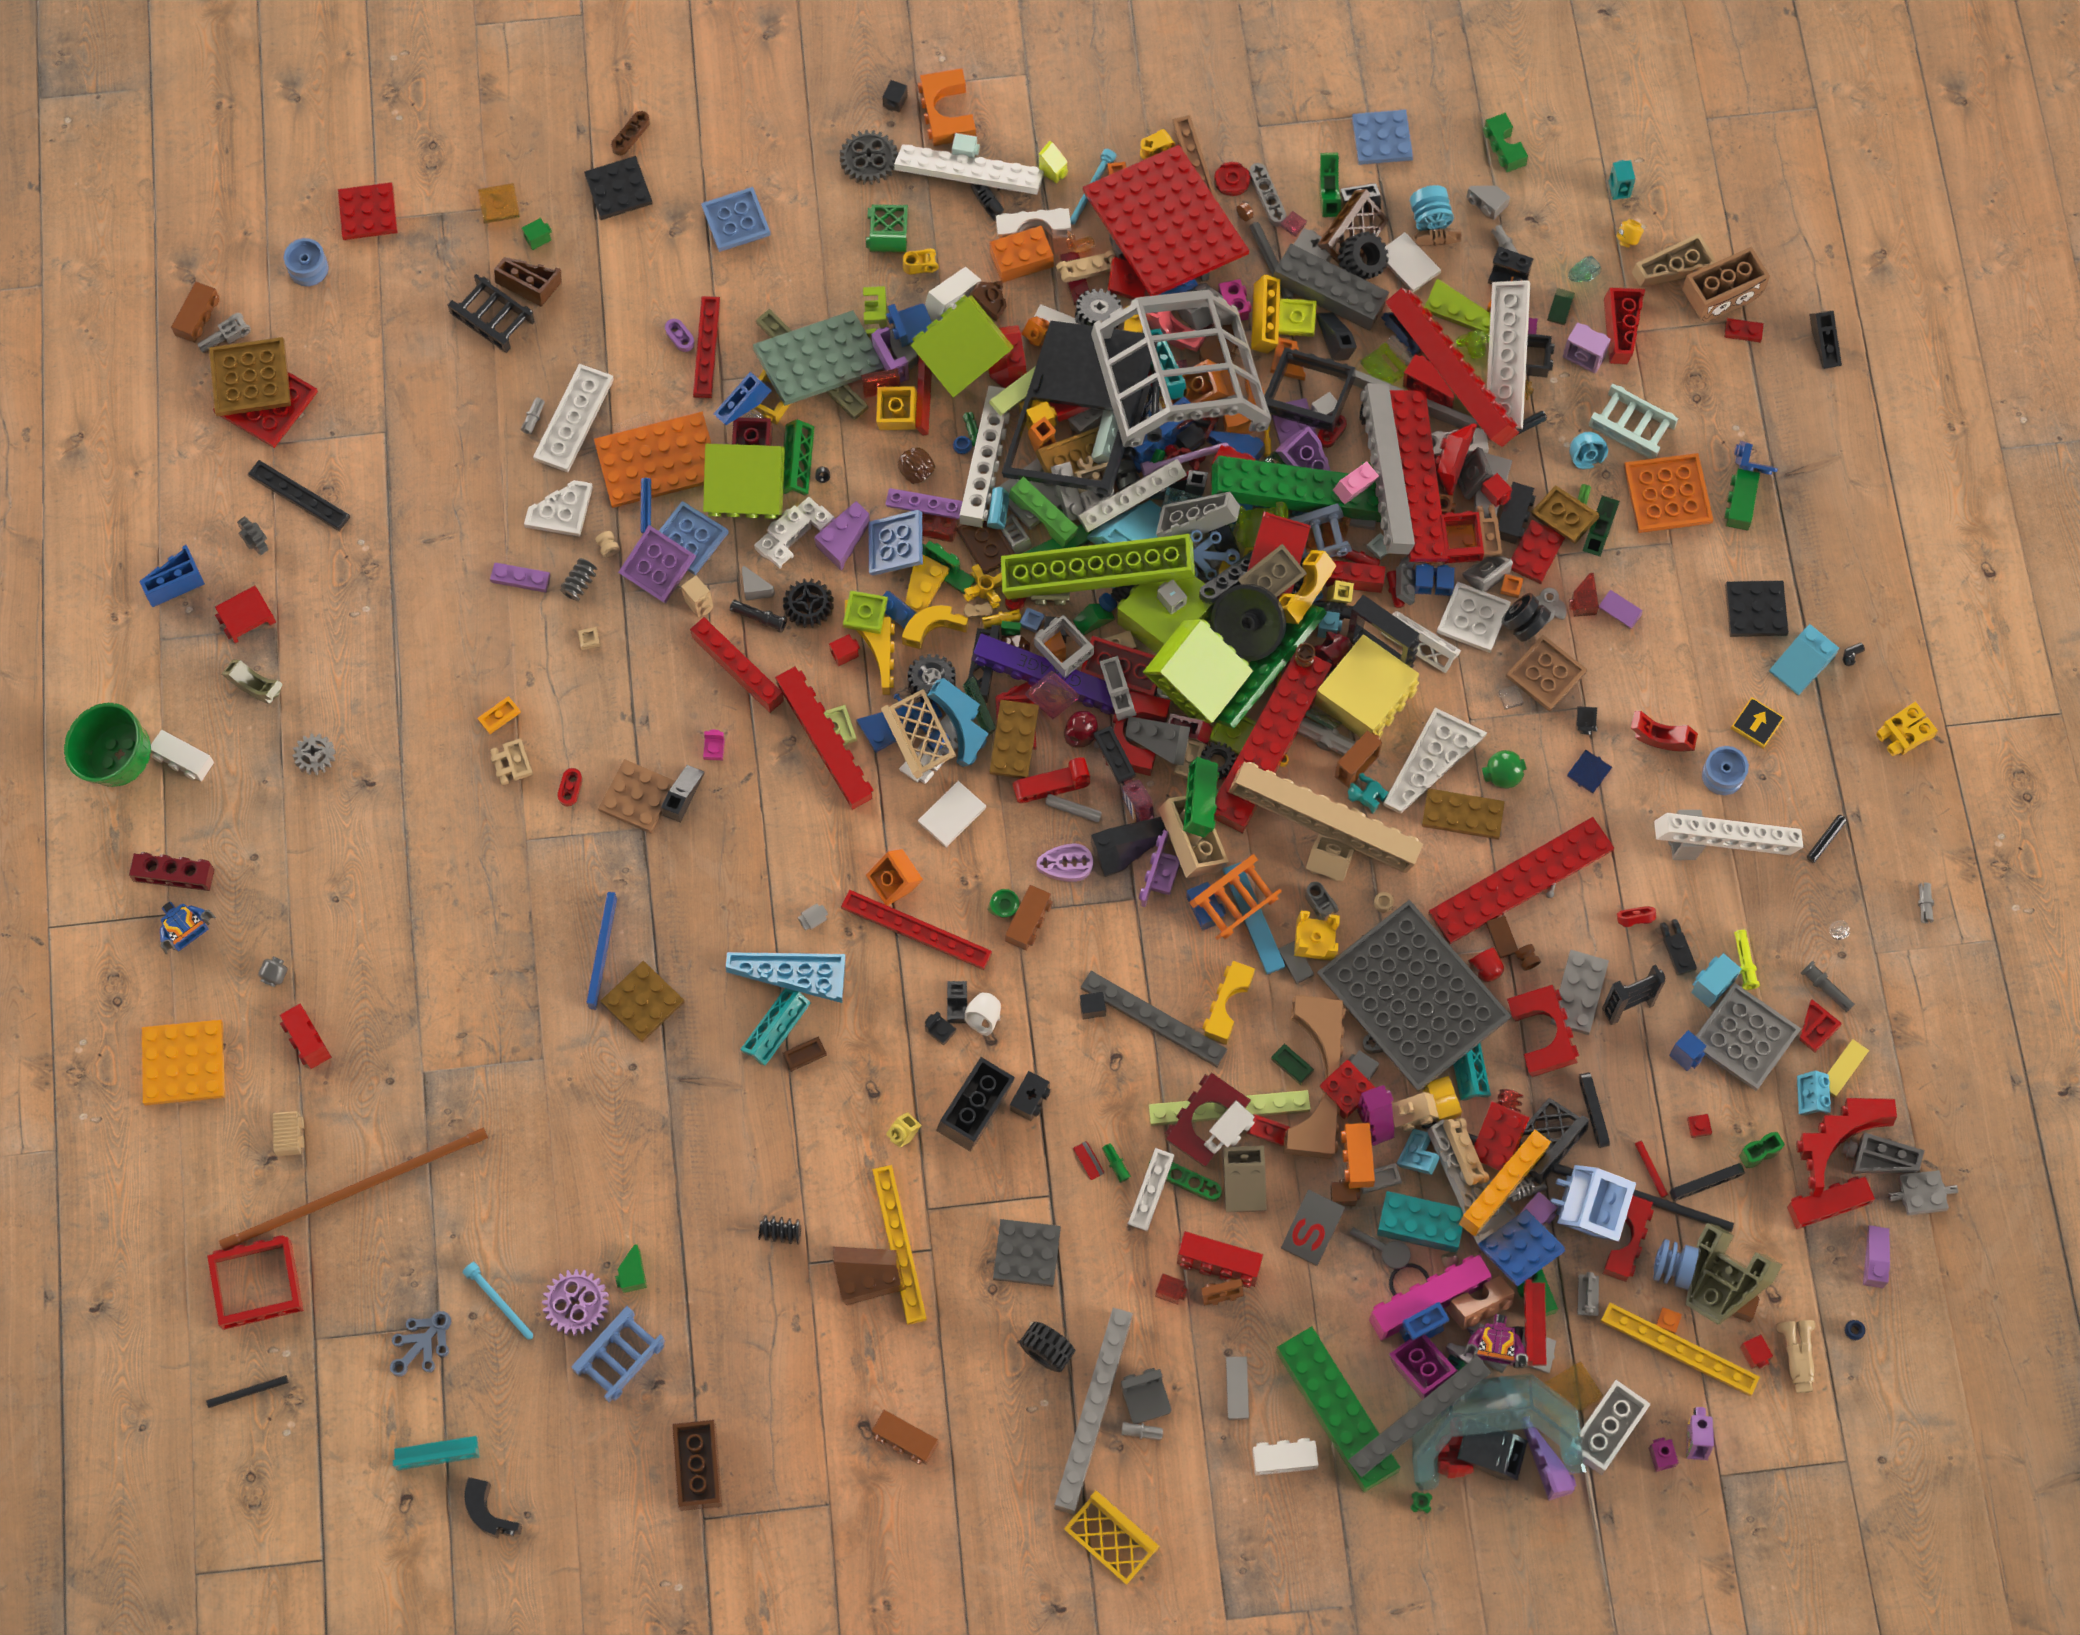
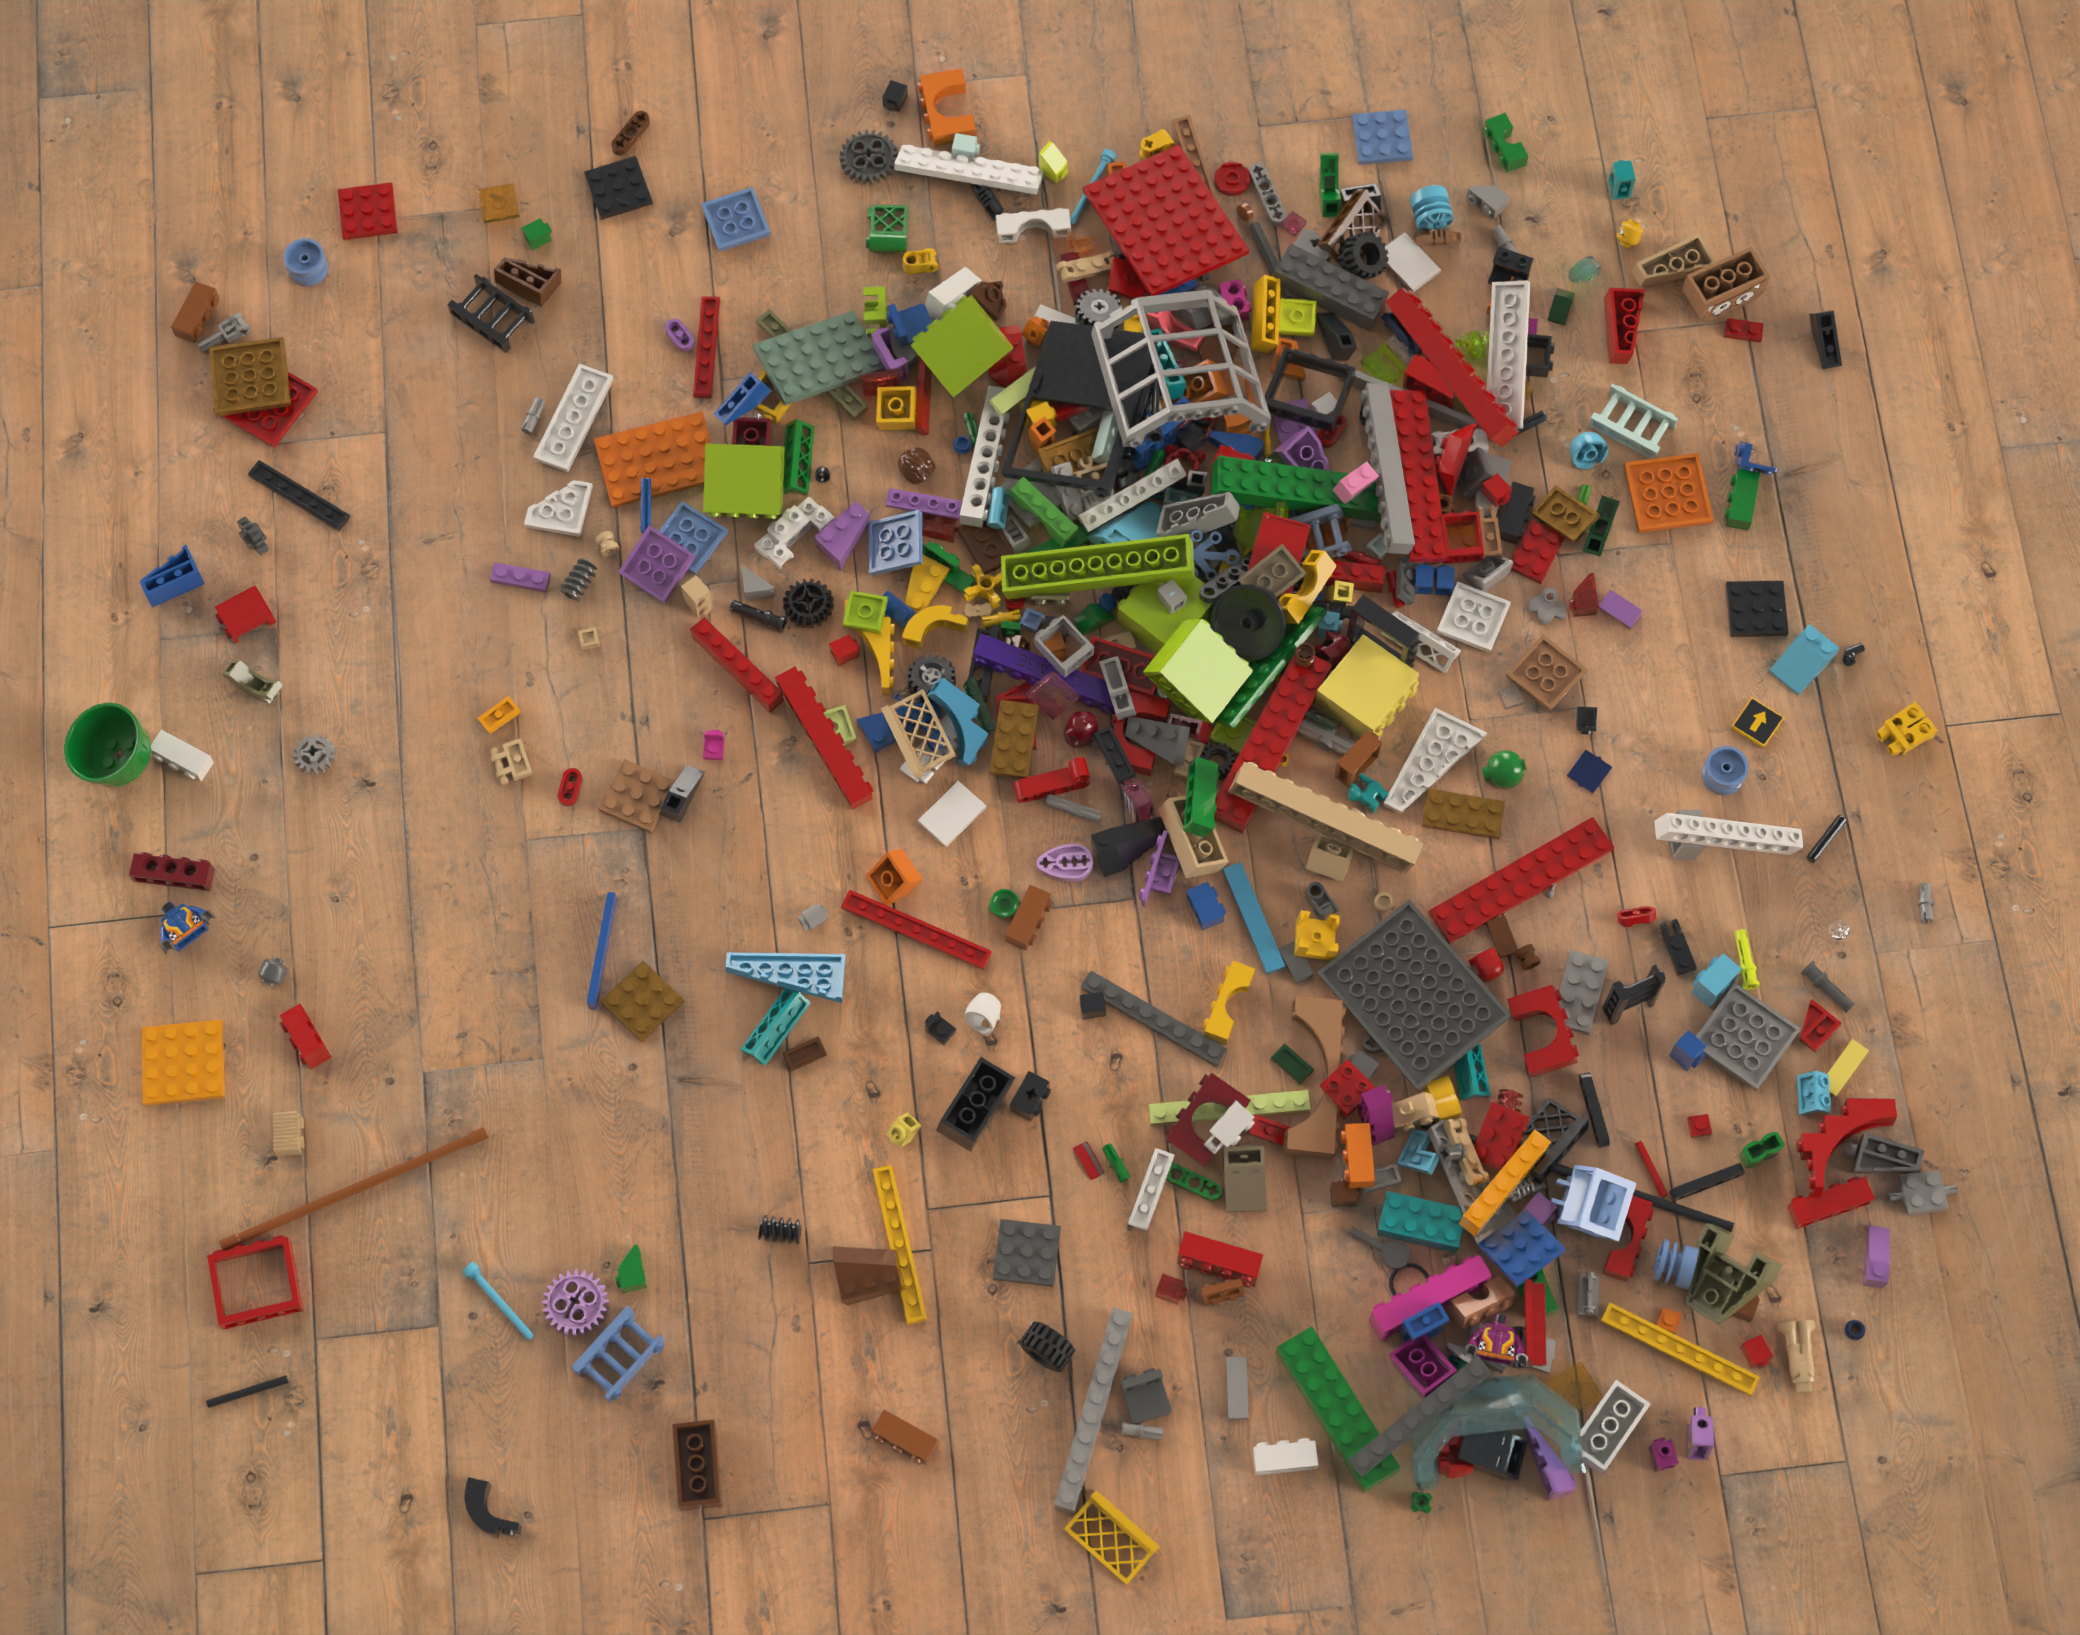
sand blue plant [390,1311,451,1377] -> none
teal fence [393,1436,480,1471] -> none
black slope [947,981,967,1023] -> none
orange brick [989,225,1054,283] -> none
lavender piece [1141,442,1229,477] -> none
orange fence [1189,854,1282,940] -> none
dark grey slope [1281,1189,1345,1266] -> none
lime wing [1424,278,1491,336] -> none
orange plate [1500,574,1524,598] -> none
black wheel [1502,593,1551,642] -> none
lavender brick [1563,322,1611,374] -> none
red arch [1631,711,1698,752] -> none
none -> dark grey bush [1439,1143,1466,1163]

